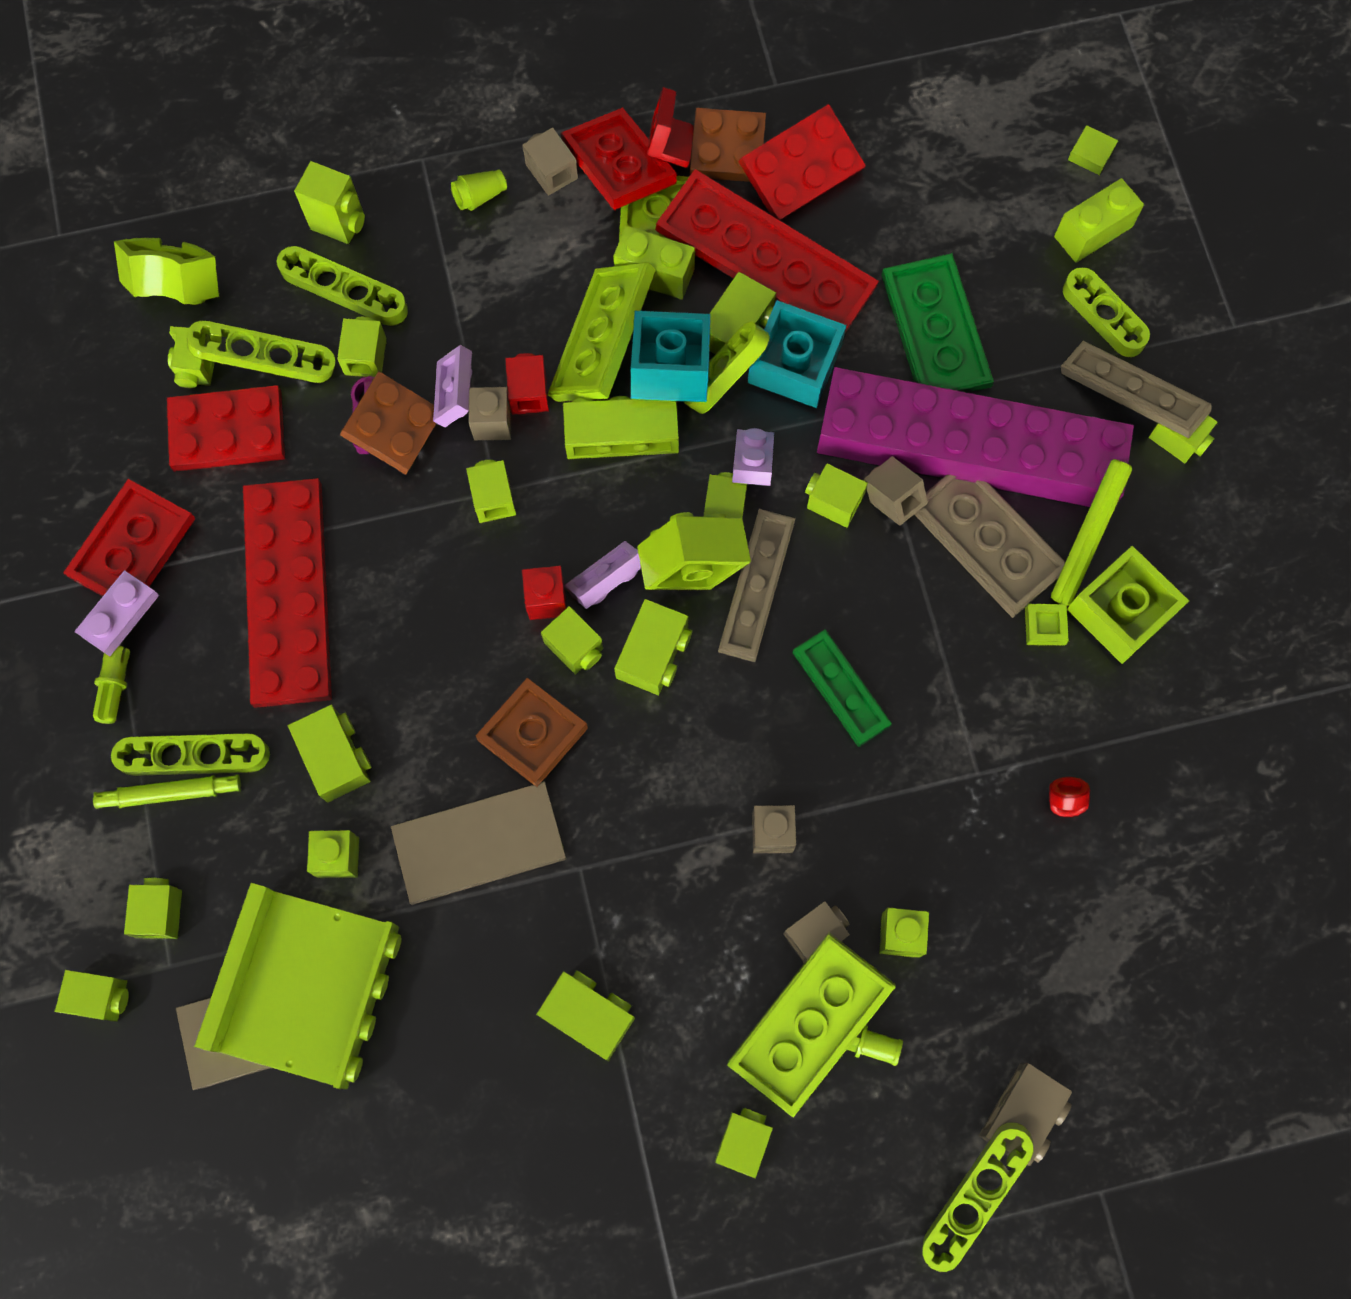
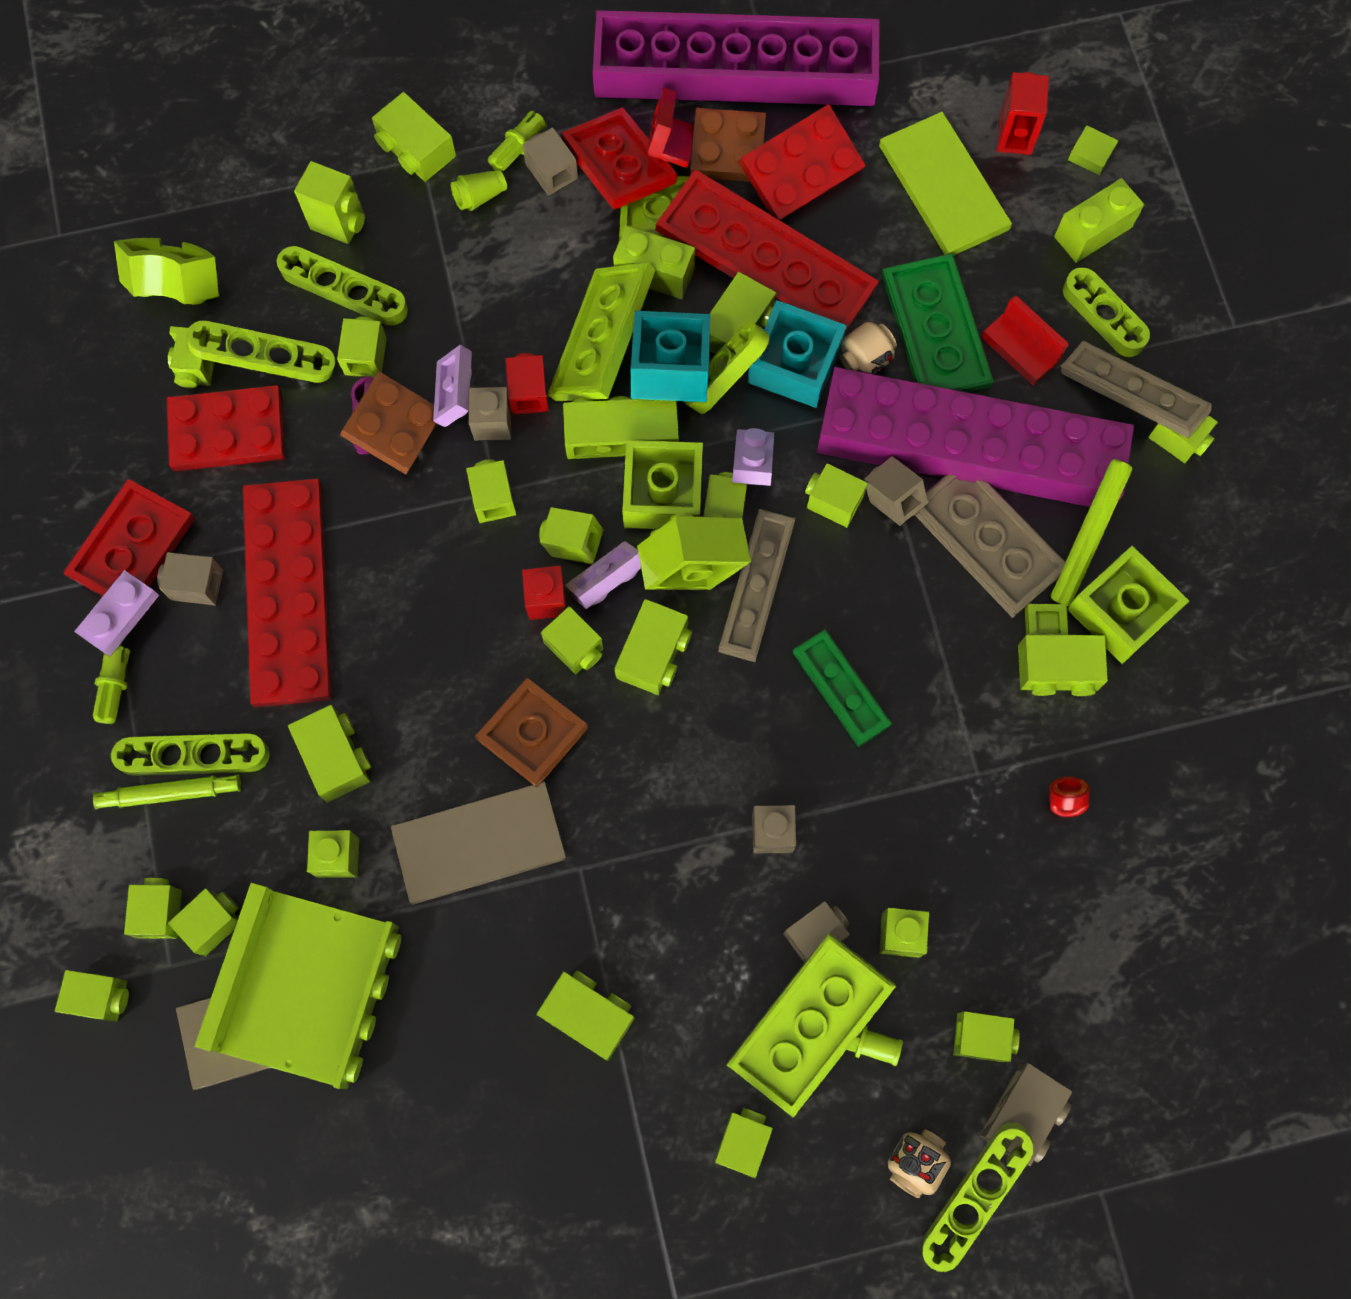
none -> dark tan brick [157,552,223,606]
none -> lime brick [168,888,239,956]
none -> lime brick [372,92,456,182]
none -> lime axle [488,111,547,172]
none -> lime brick [539,507,604,564]
none -> magenta brick [593,10,879,106]
none -> lime brick [622,440,703,529]
none -> tan head [840,322,897,375]
none -> lime tile [879,111,1012,256]
none -> head [888,1129,951,1198]
none -> lime brick [953,1011,1020,1062]
none -> red panel [981,296,1068,386]
none -> red brick [996,72,1049,155]
none -> lime brick [1018,635,1108,696]

